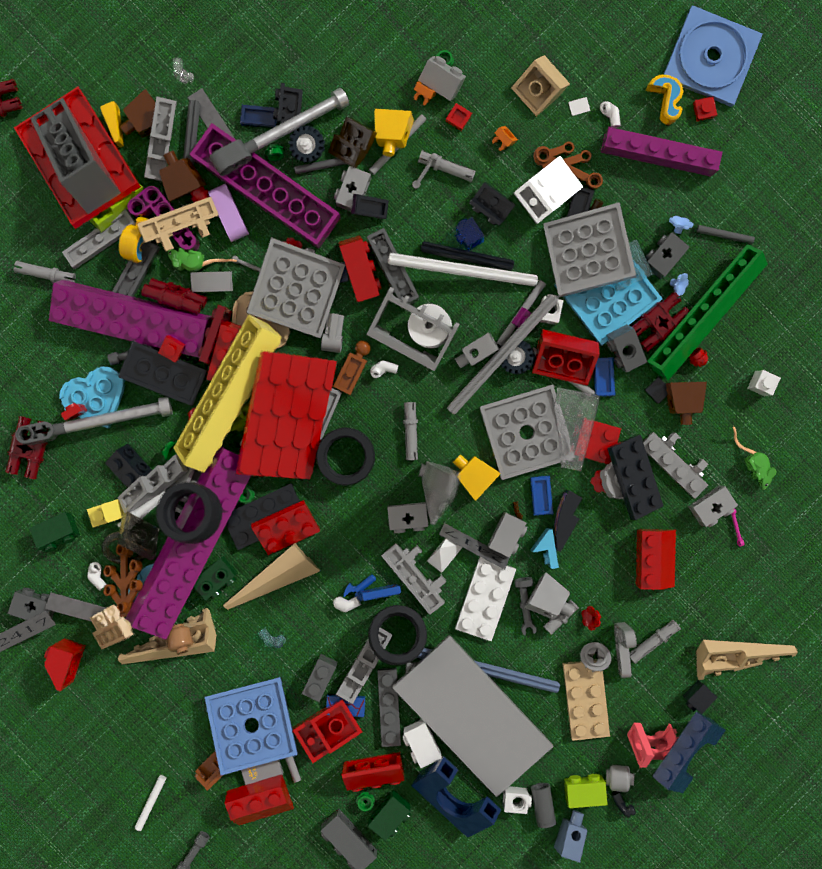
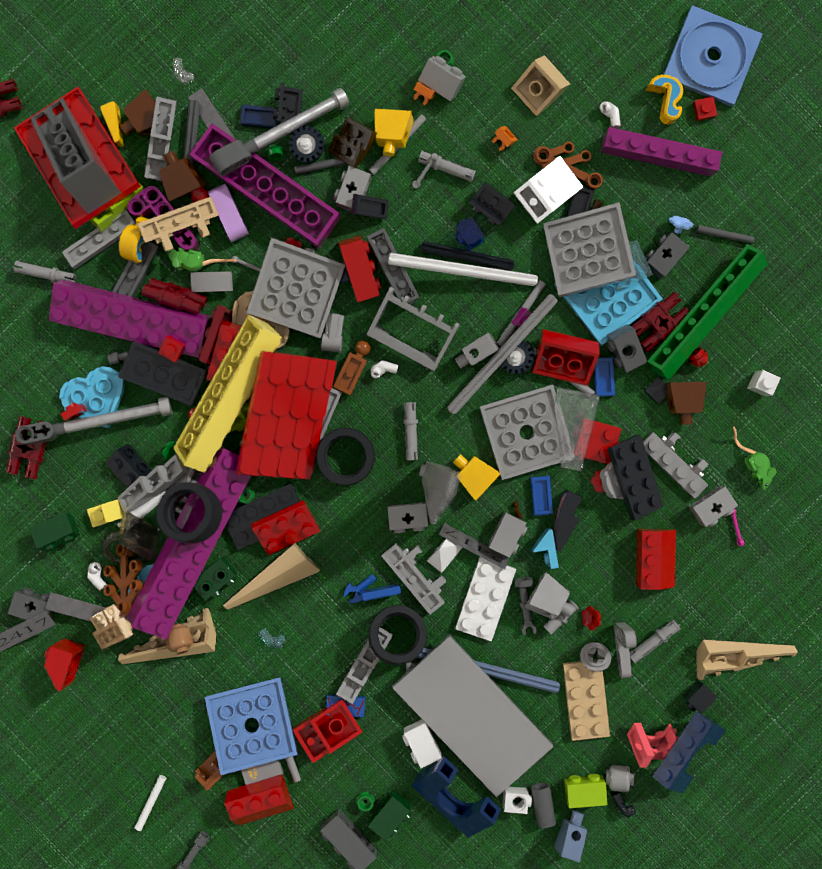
dark grey brick [302,654,338,702] -> none
white arm [333,596,361,612] -> none
red slope [342,752,404,792] -> none
dark grey plate [378,668,401,747] -> none
white wheel [408,304,452,348] -> none
red plate [446,103,472,132] -> none
white brick [540,294,563,325] -> none
white sticker [569,97,590,116] -> none
light blue plant [670,273,689,296] -> none

